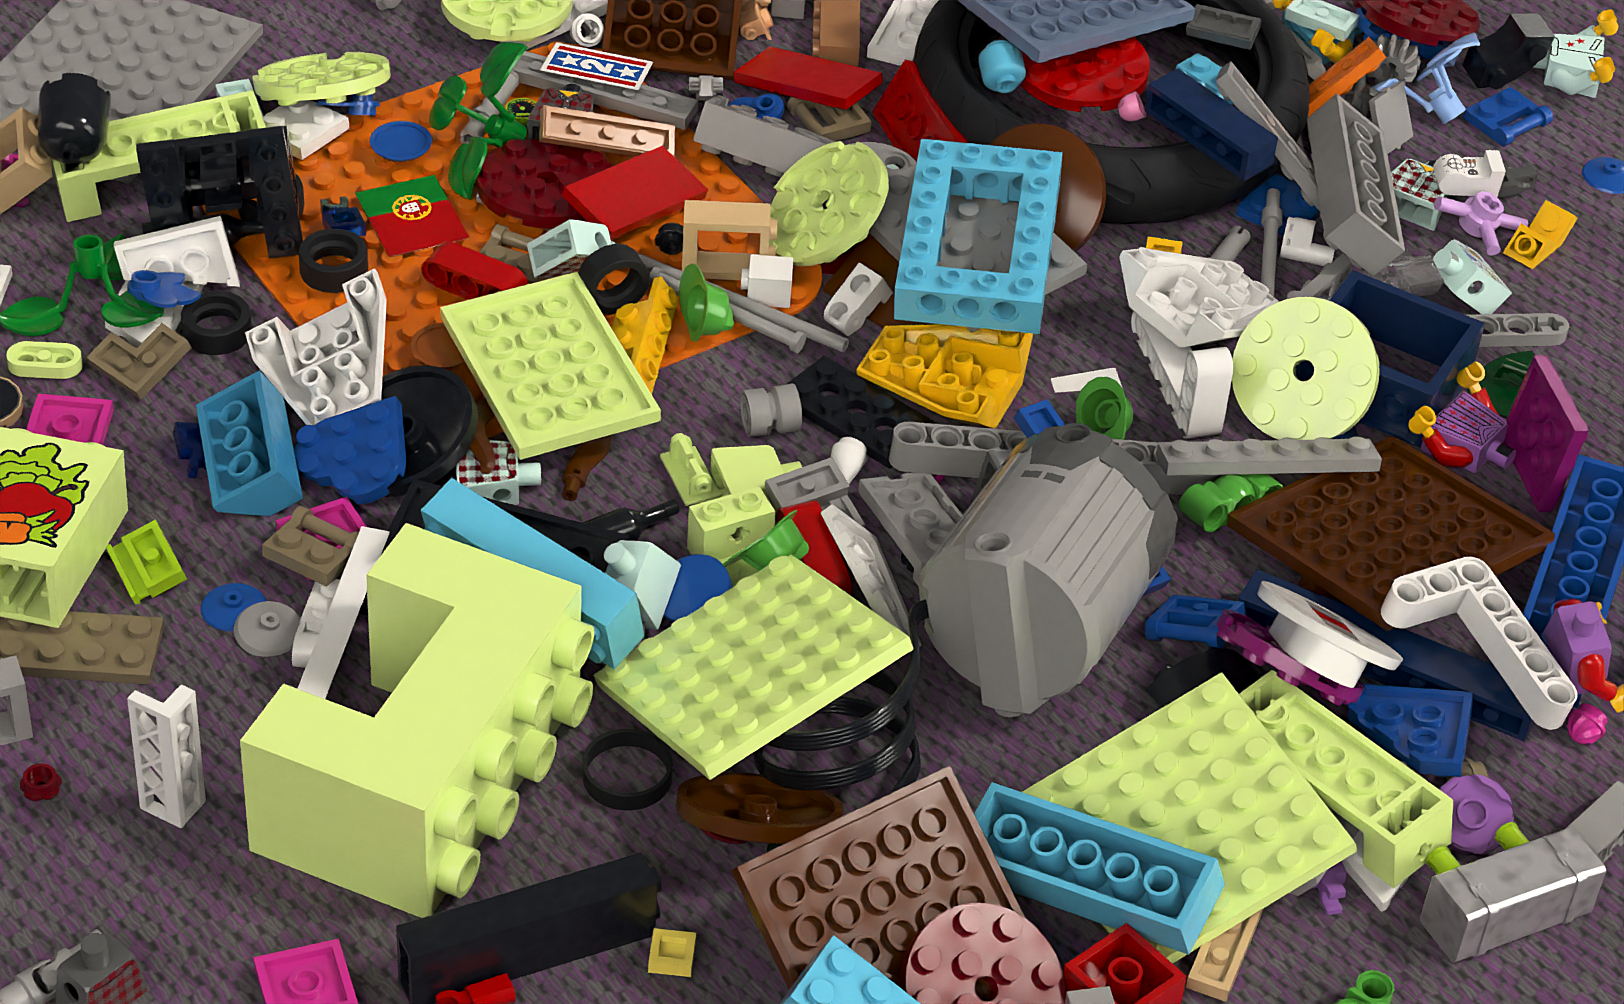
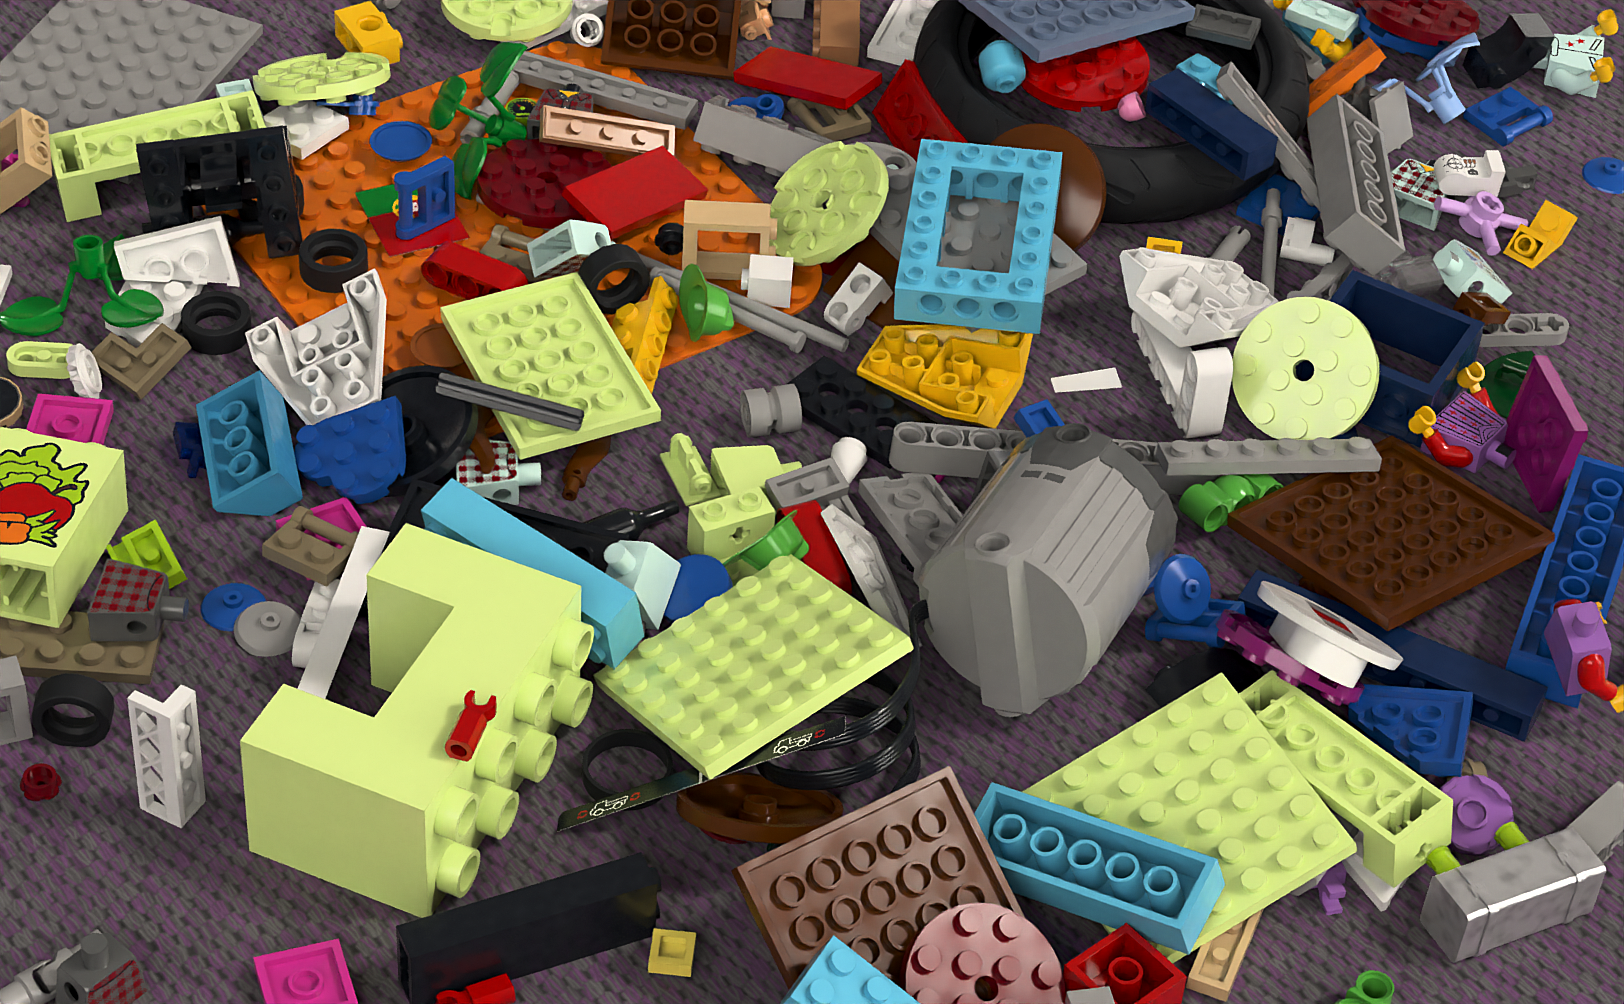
black cylinder [38,73,111,165] -> none
blue plate [127,270,201,308] -> none
clear blue plate [320,196,366,236] -> none
sticker [540,42,653,90] -> none
light grey hinge [689,75,723,101] -> none
bright green piece [1076,377,1134,440] -> none
light grey gear [1367,34,1421,85] -> none
white beam [1381,557,1577,730] -> none
dark pink plate [1567,703,1608,745] -> none
none -> black tyre [31,673,115,747]
none -> white gear [66,343,102,399]
none -> dark grey torso [87,559,189,641]
none -> yellow brick [334,0,403,64]
none -> blue plate [394,156,455,240]
none -> black axle [436,372,584,431]
none -> red bar [445,690,497,762]
none -> black sticker [557,716,846,832]
none -> blue piece [1154,554,1211,625]
none -> reddish brown bracket [1452,292,1511,326]

